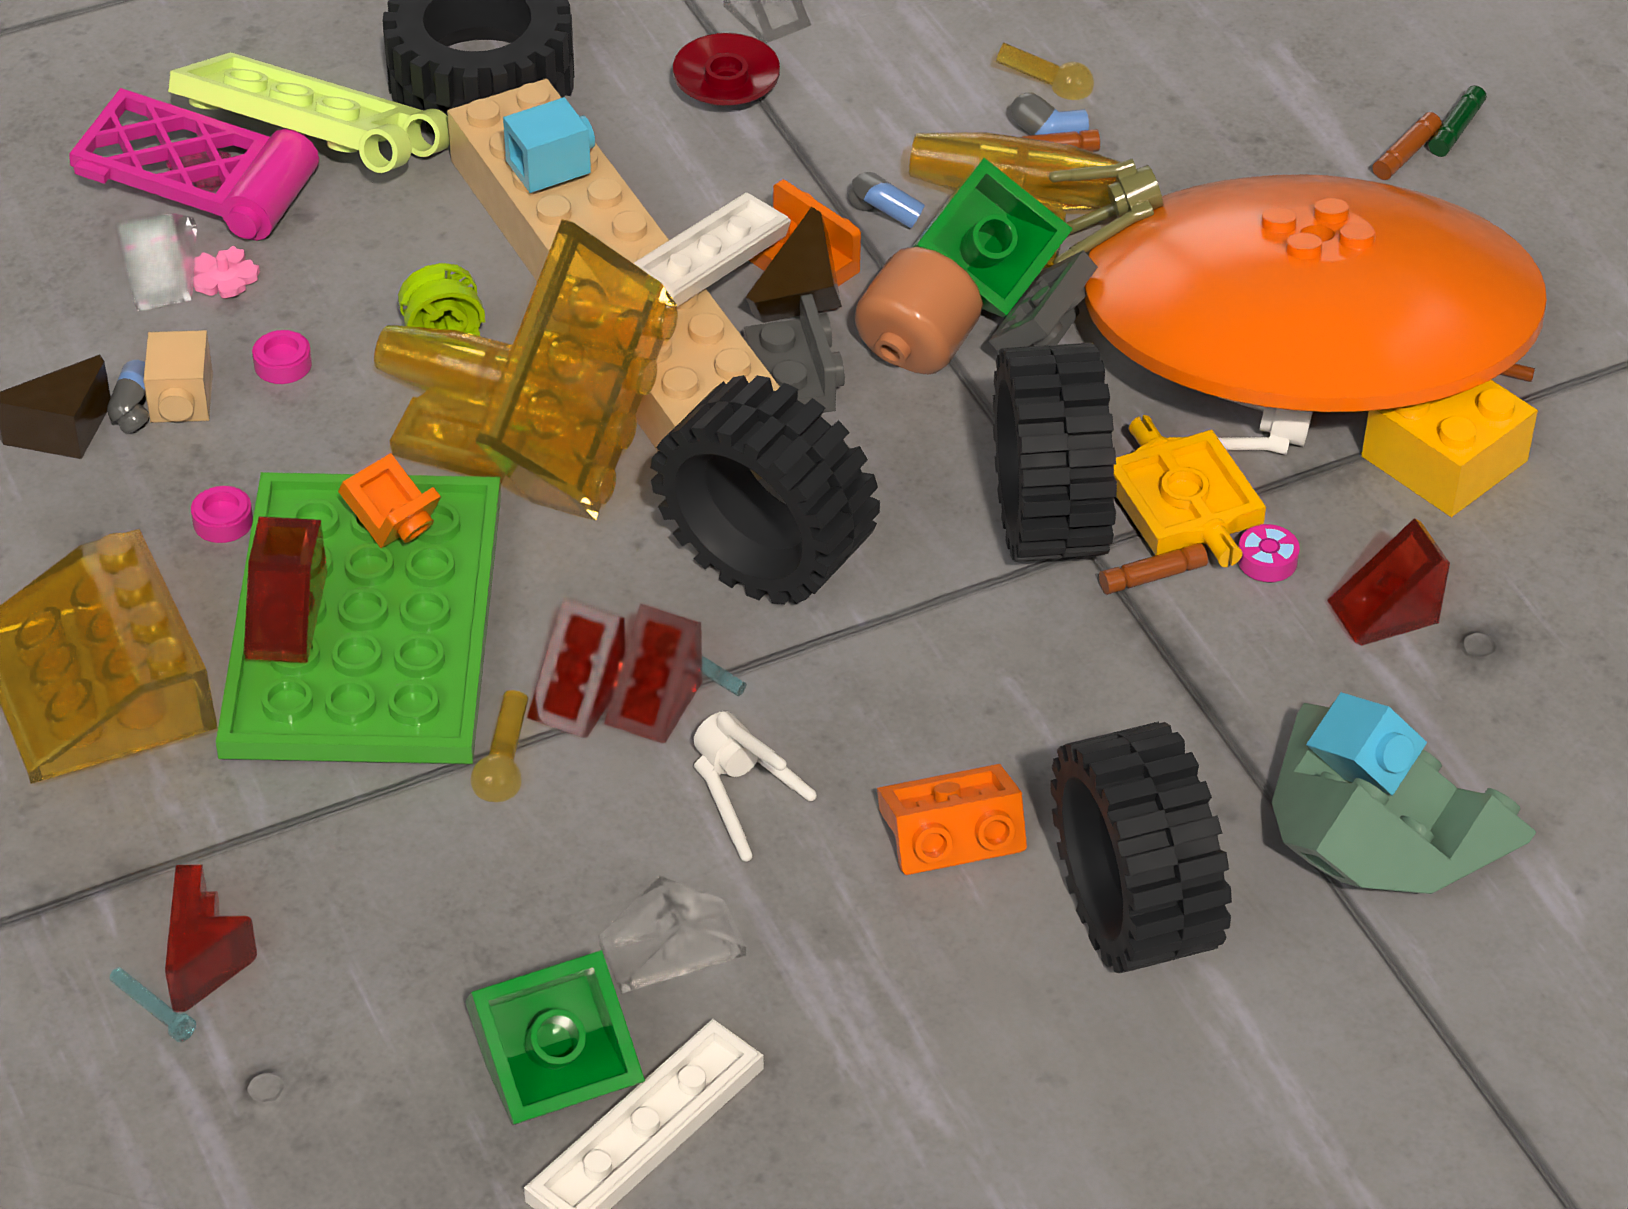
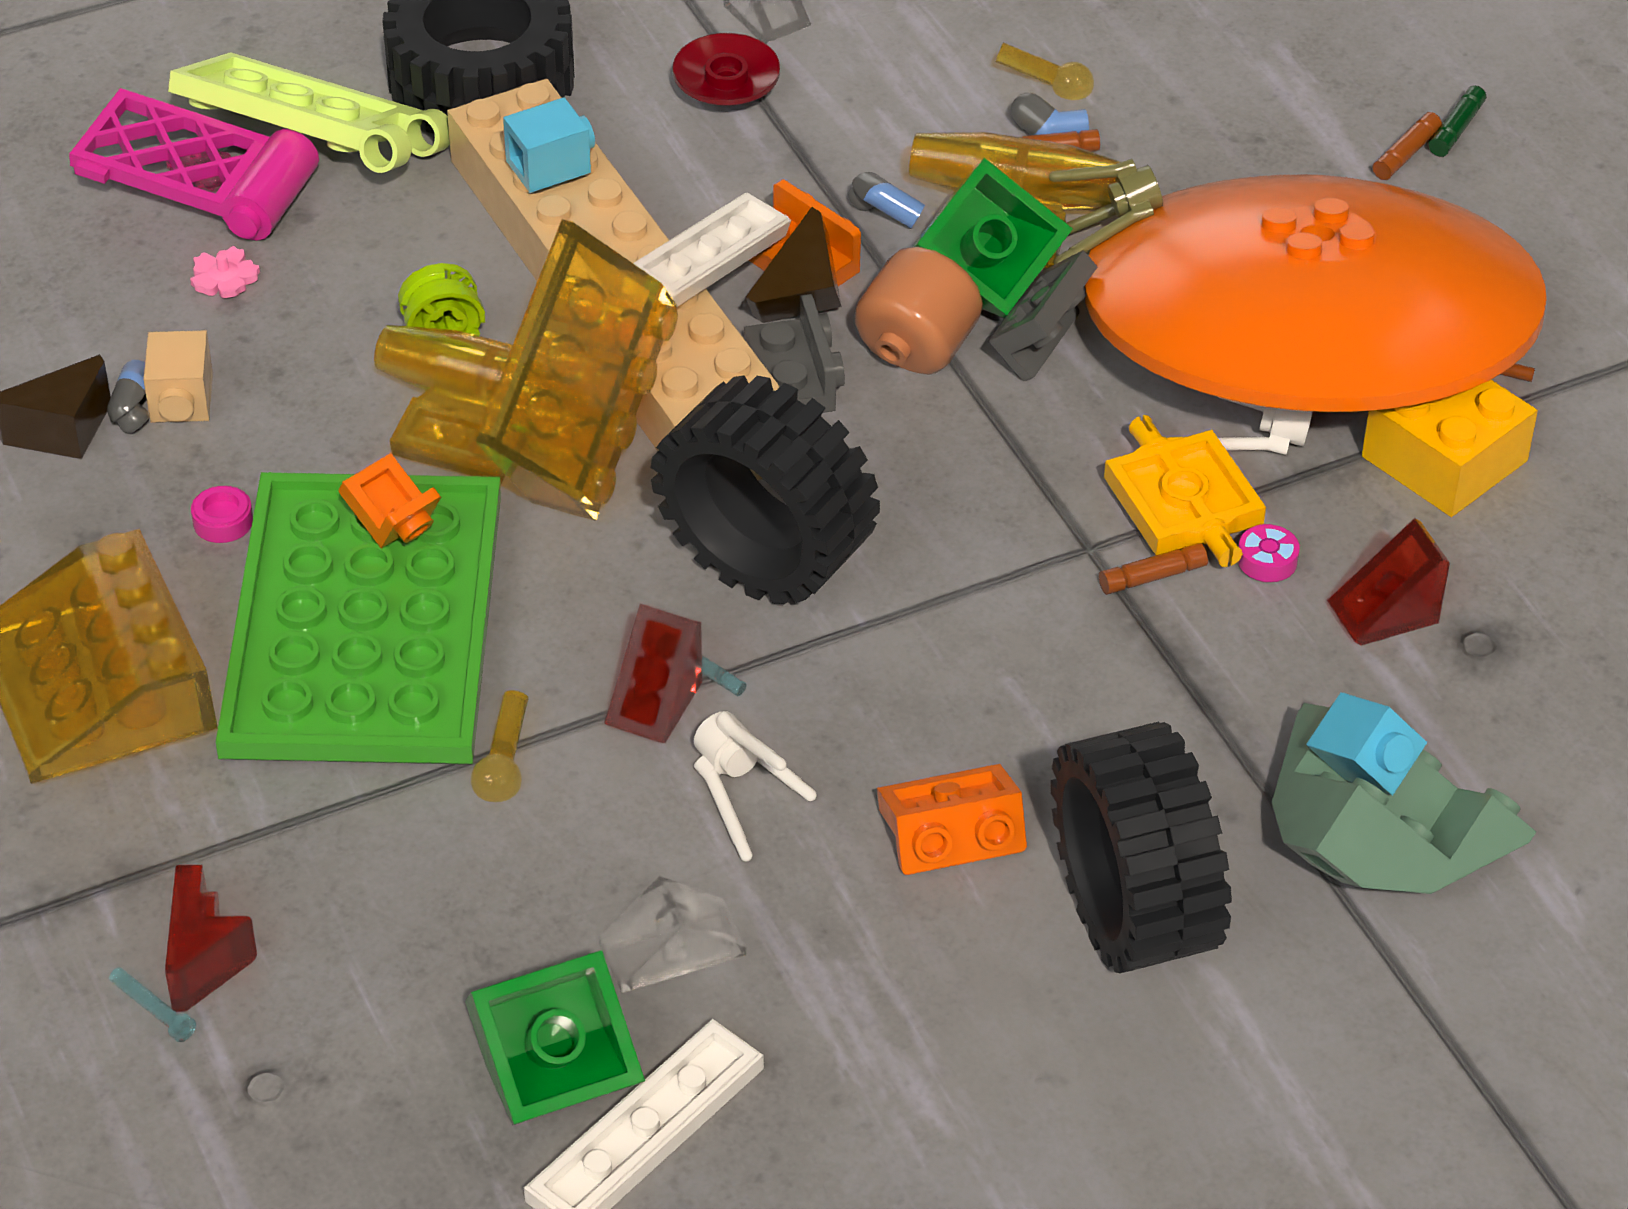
clear slope [118,213,197,312] -> none
clear red slope [244,516,327,663] -> none
dark pink tile [252,330,312,384] -> none
clear red slope [527,598,627,738] -> none
black tyre [993,342,1117,561] -> none

